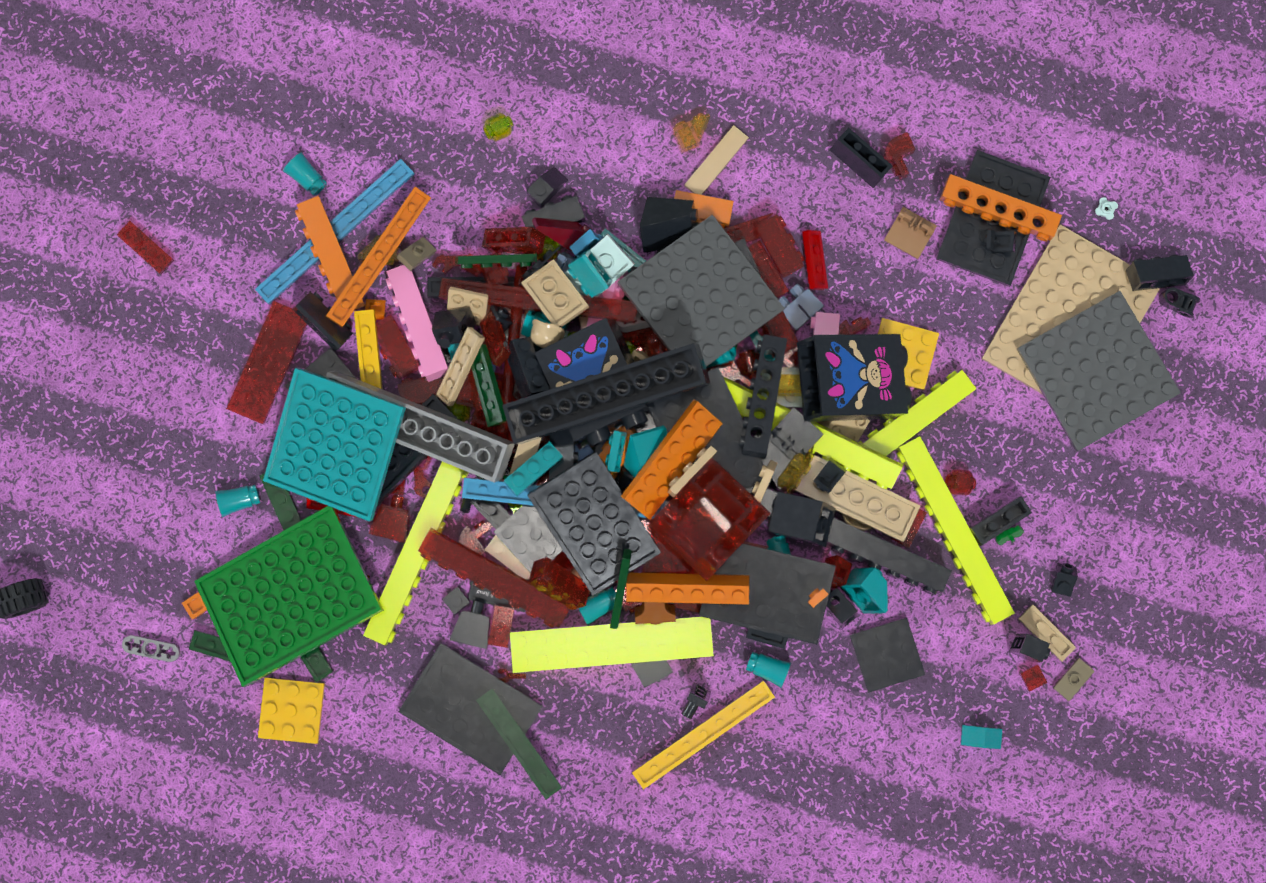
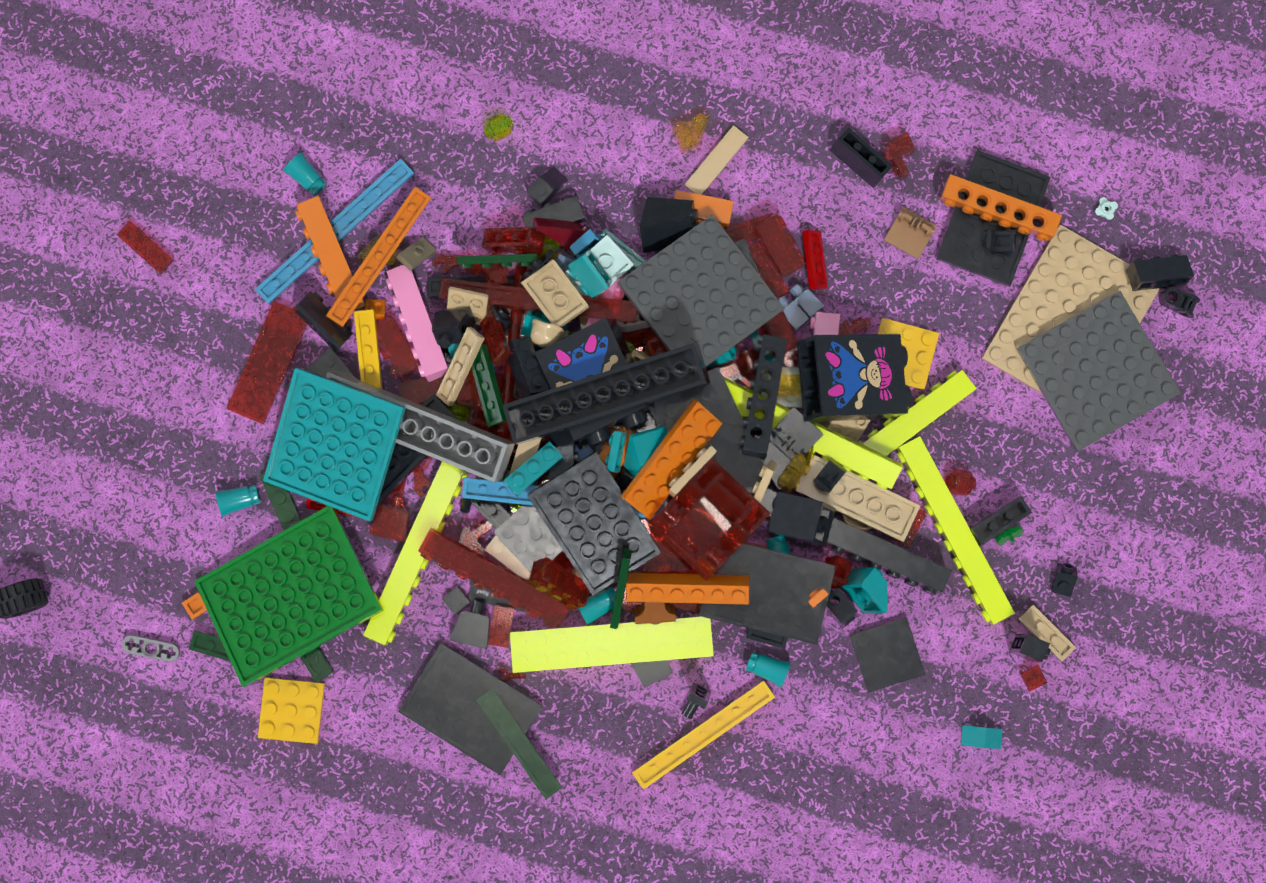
dark tan plate [1053,658,1095,701] -> none

